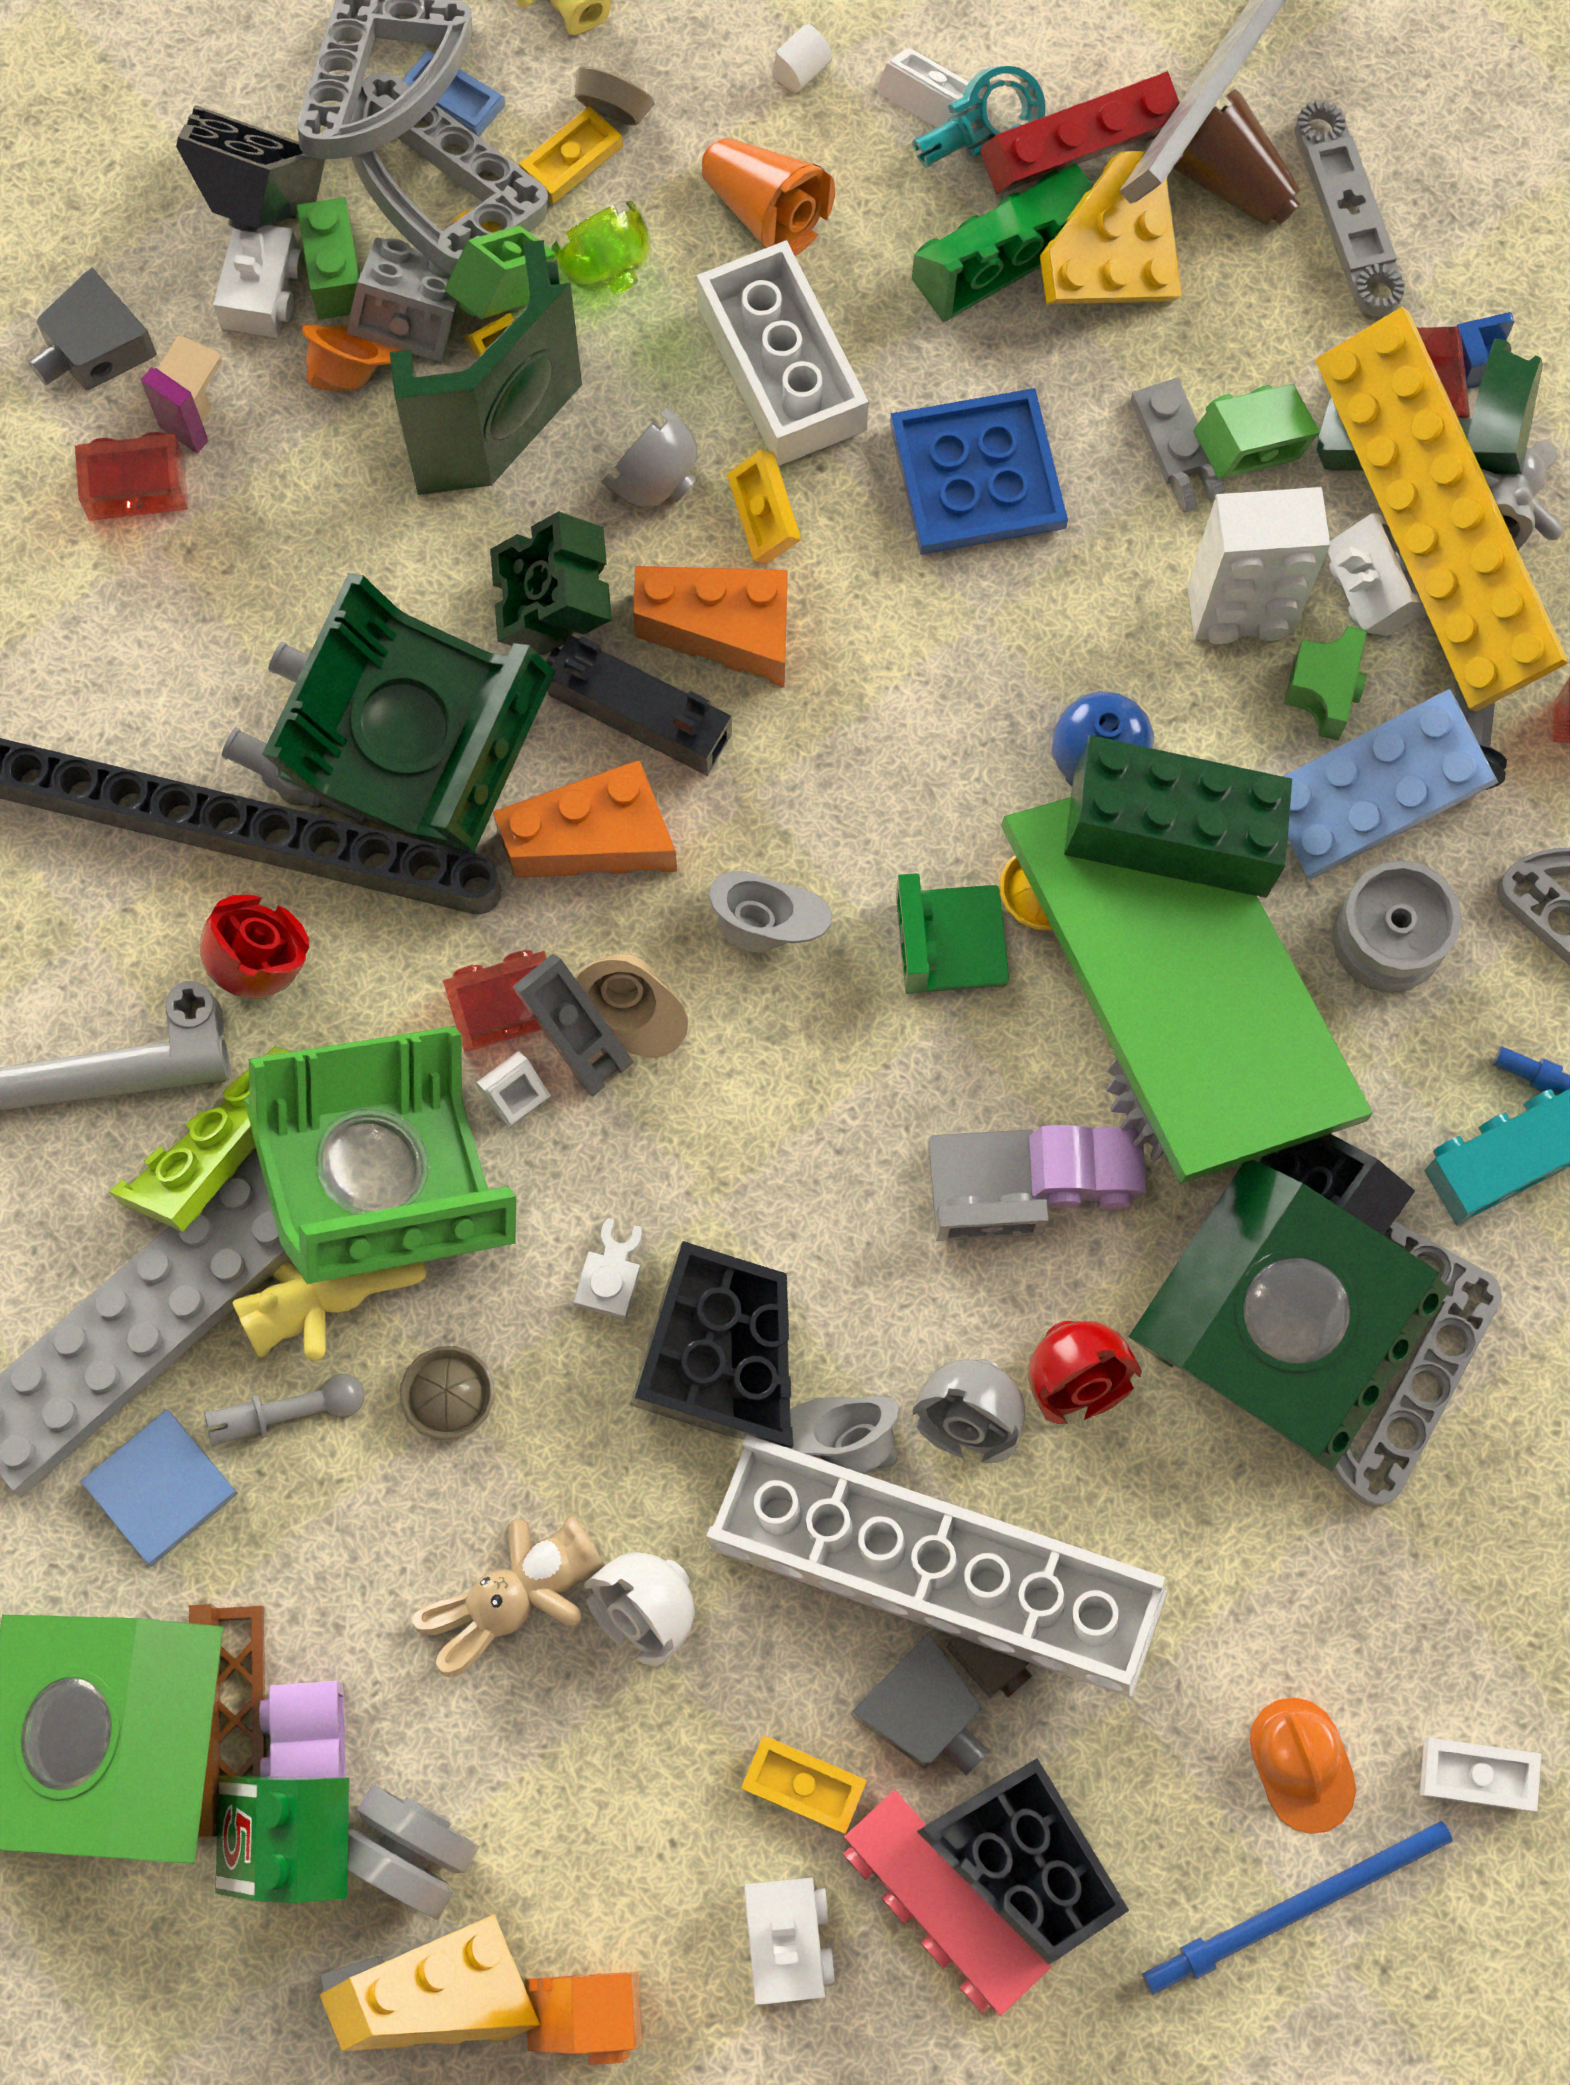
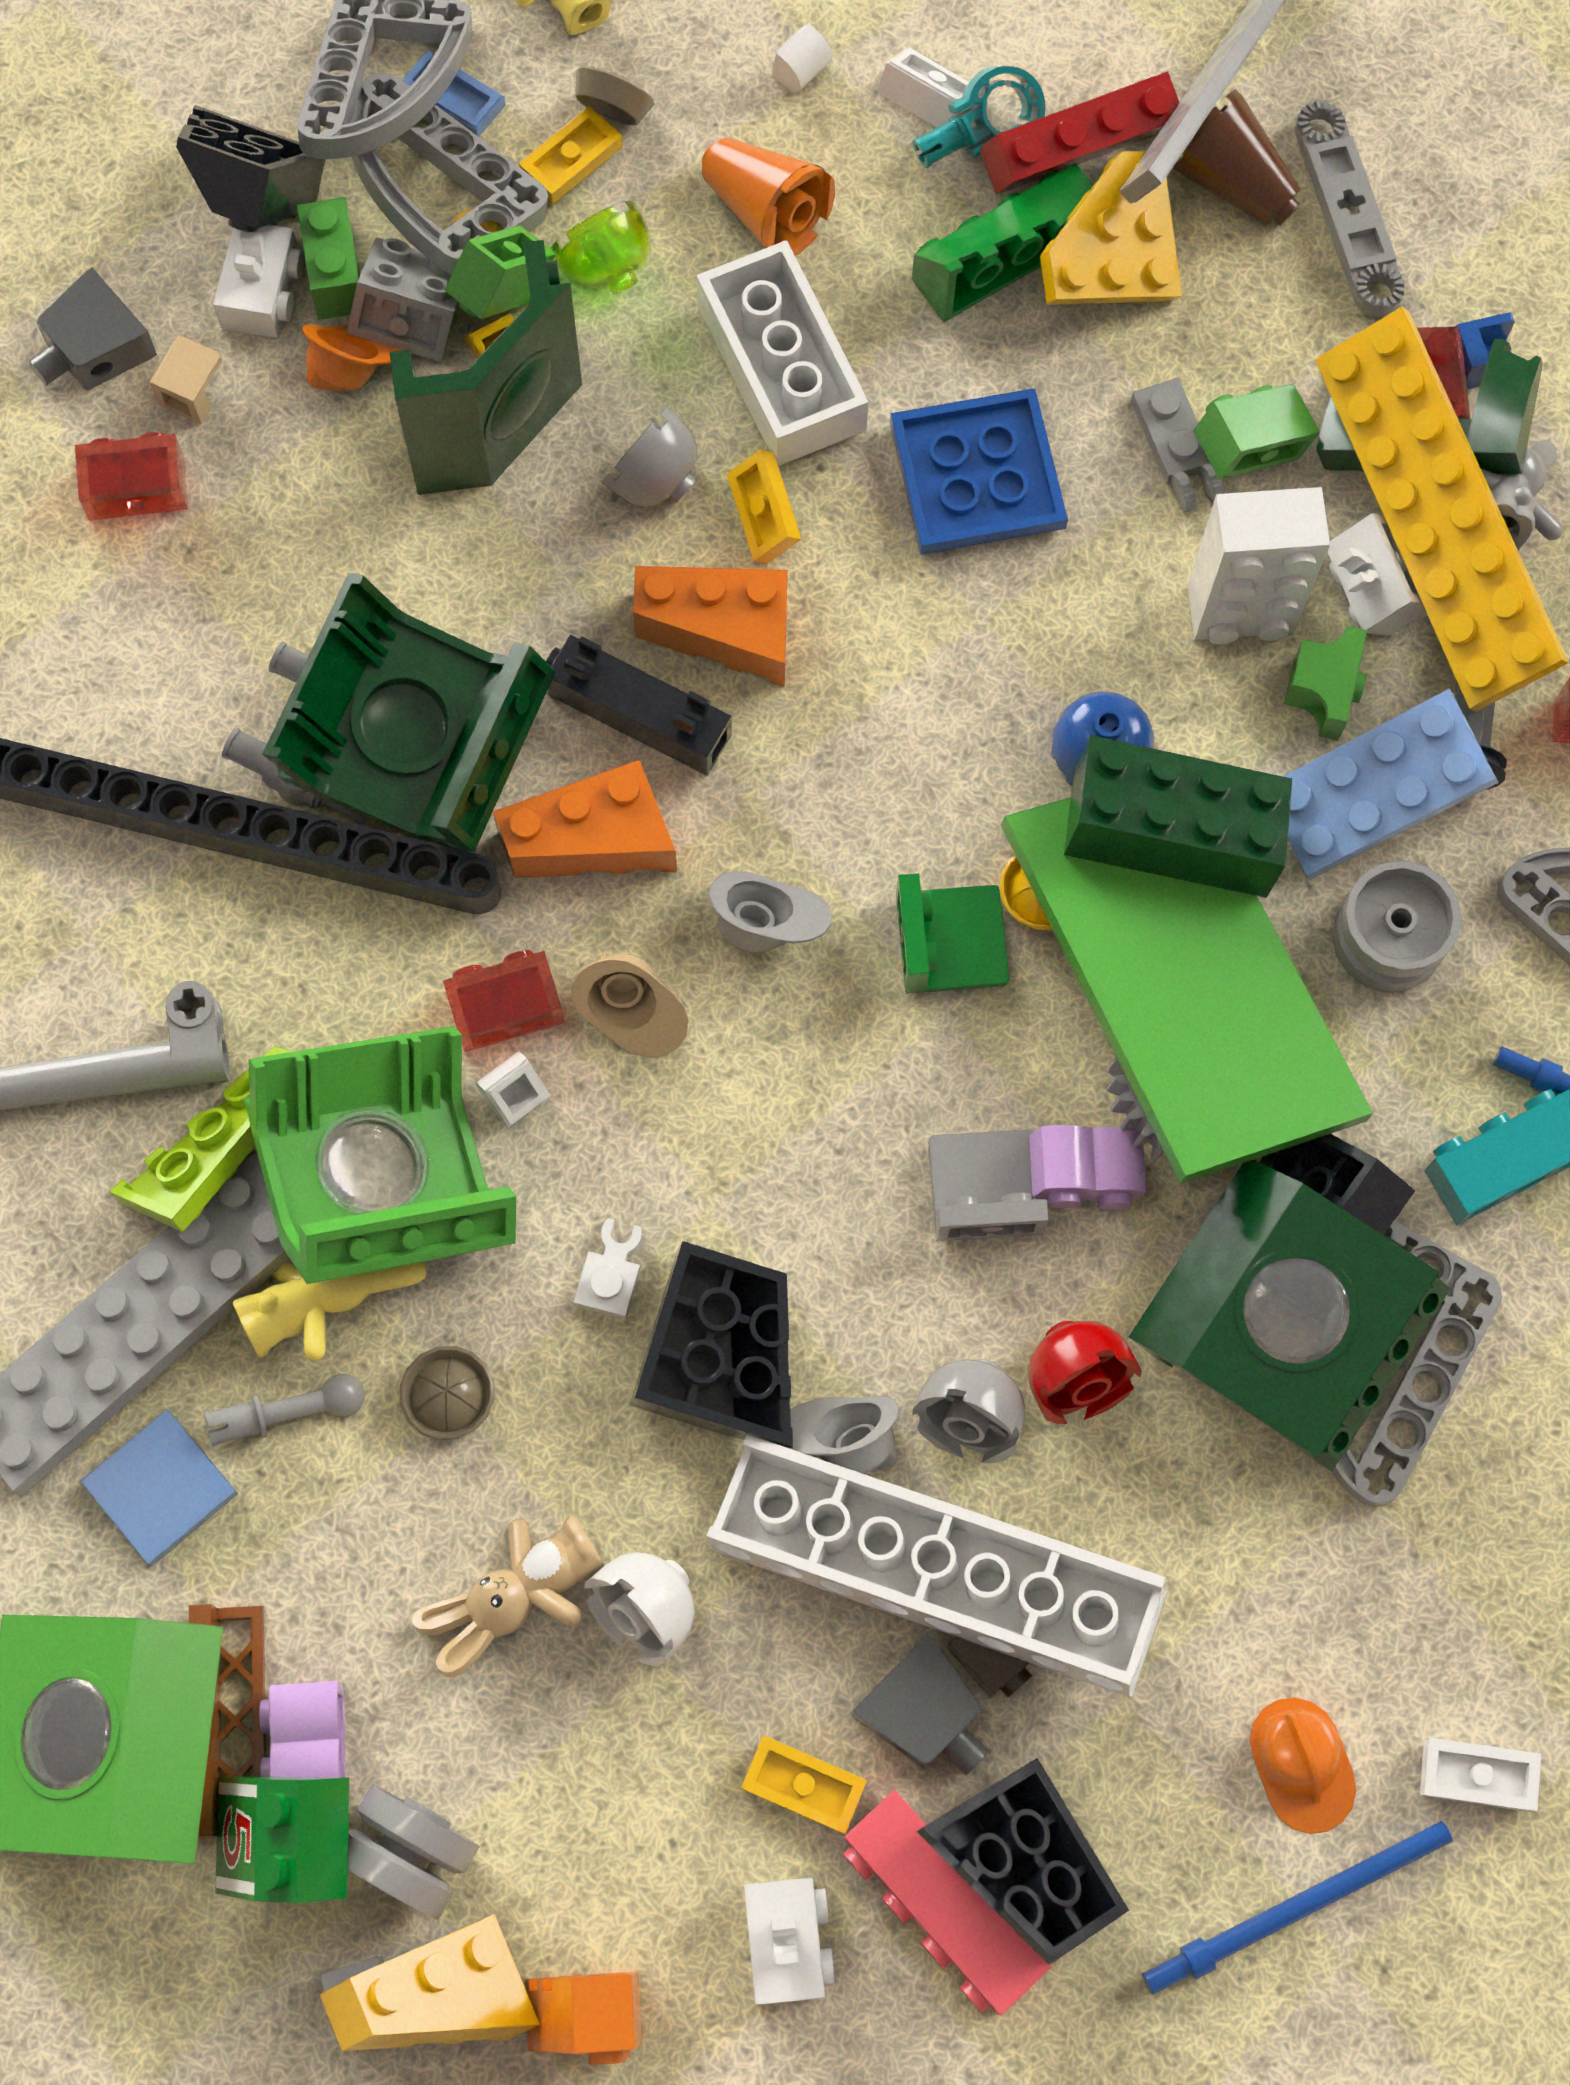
magenta tile [140,367,208,454] -> none
red cylinder [200,894,310,999] -> none
dark green brick [490,511,612,655] -> none
dark grey plate [512,954,633,1097] -> none

